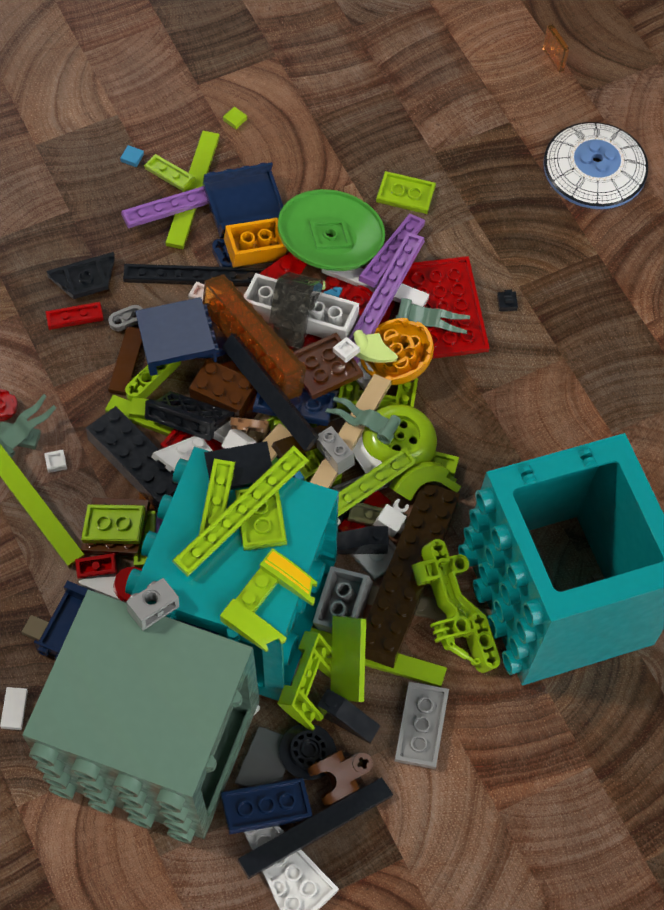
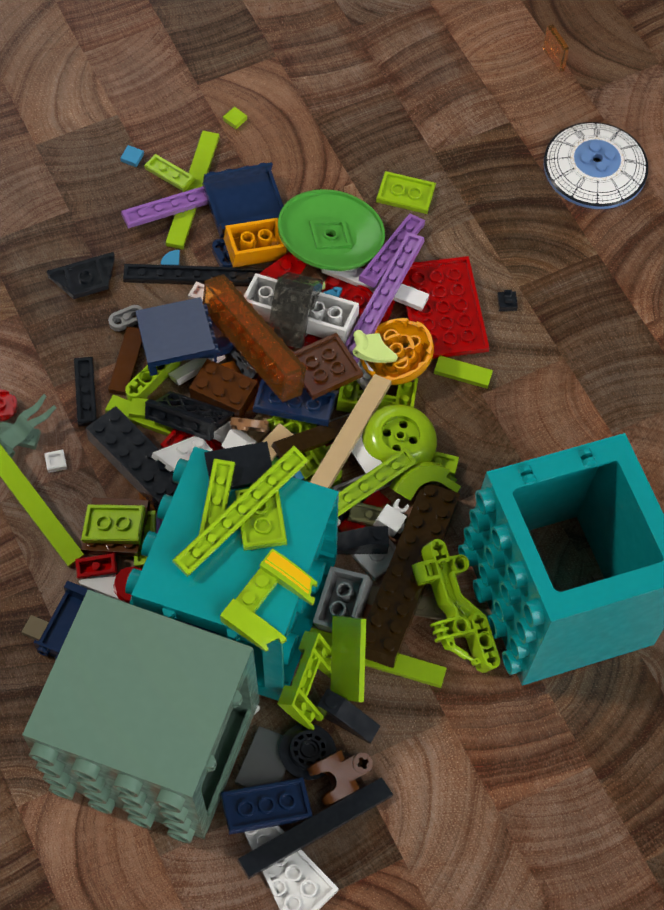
white tile [0,687,28,730] -> none
red tile [45,302,104,330] -> none
light grey brick [126,578,179,631] -> none
black tile [222,333,319,451] -> none
light grey brick [316,426,355,475] -> none
sand green flag [325,397,401,445] -> none
white plate [333,337,360,363] -> none
sand green flag [395,298,470,334] -> none
light grey plate [395,682,449,769] -> none
none -> black tile [74,357,97,427]
none -> dark azure tile [161,250,180,265]
none -> white tile [169,355,225,386]
none -> lime tile [434,356,493,389]

